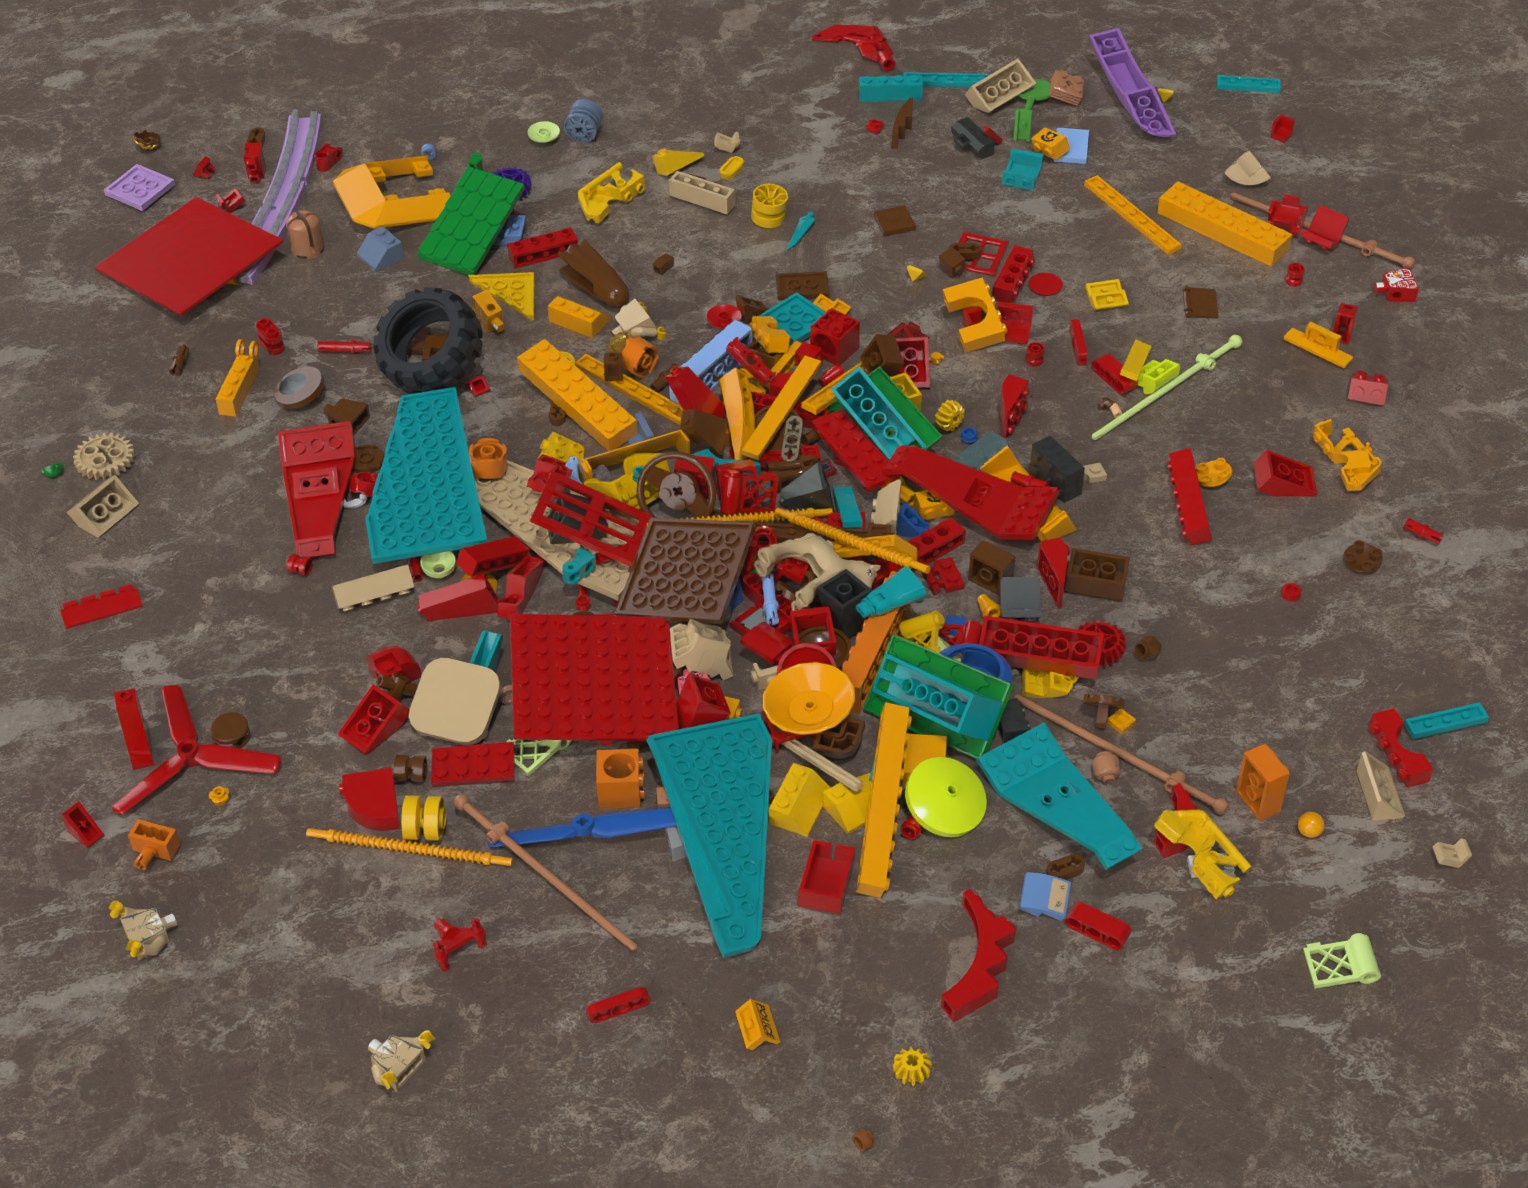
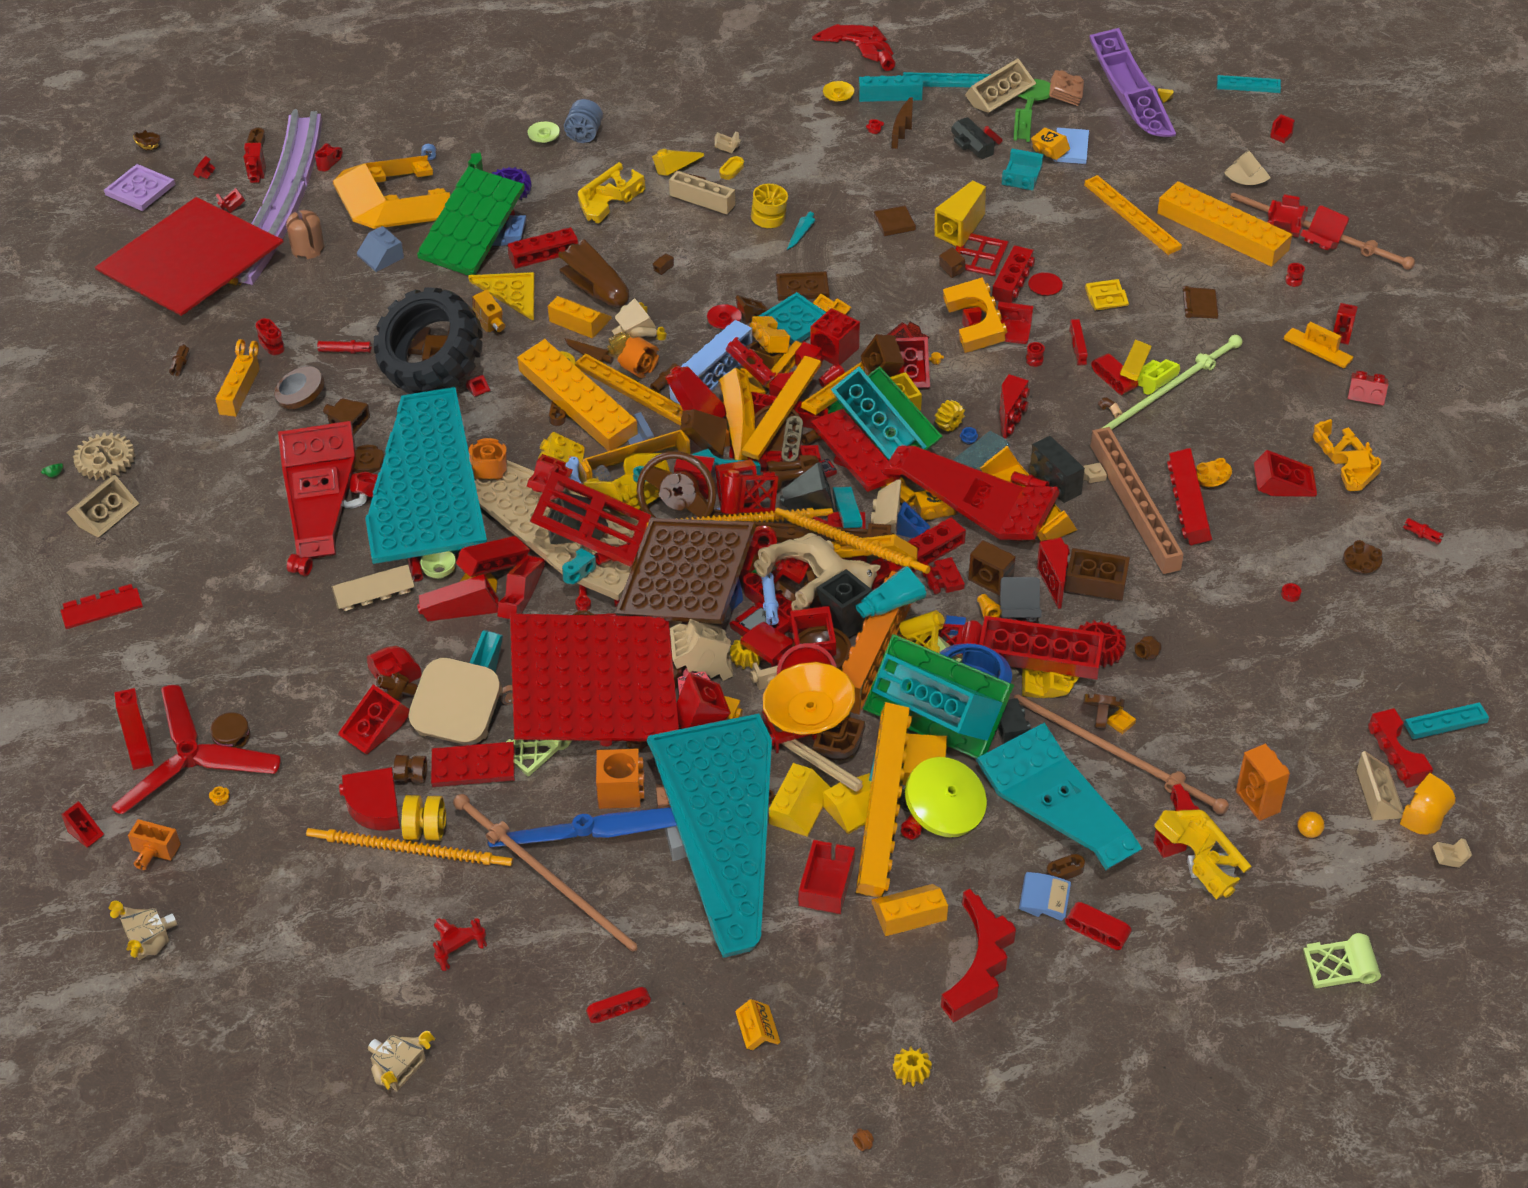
reddish brown bracket [604,352,623,381] -> none
yellow slope [907,265,927,282] -> none
reddish brown beam [949,243,981,259] -> none
nougat head [1092,751,1121,784] -> none
red torso [1374,268,1419,302] -> none
none -> reddish brown bar [564,338,614,364]
none -> yellow gear [730,636,762,669]
none -> yellow dish [823,81,854,101]
none -> light orange slope [871,884,948,936]
none -> yellow slope [935,180,986,247]
none -> nougat brick [1090,427,1184,574]
none -> light orange brick [1400,773,1456,835]

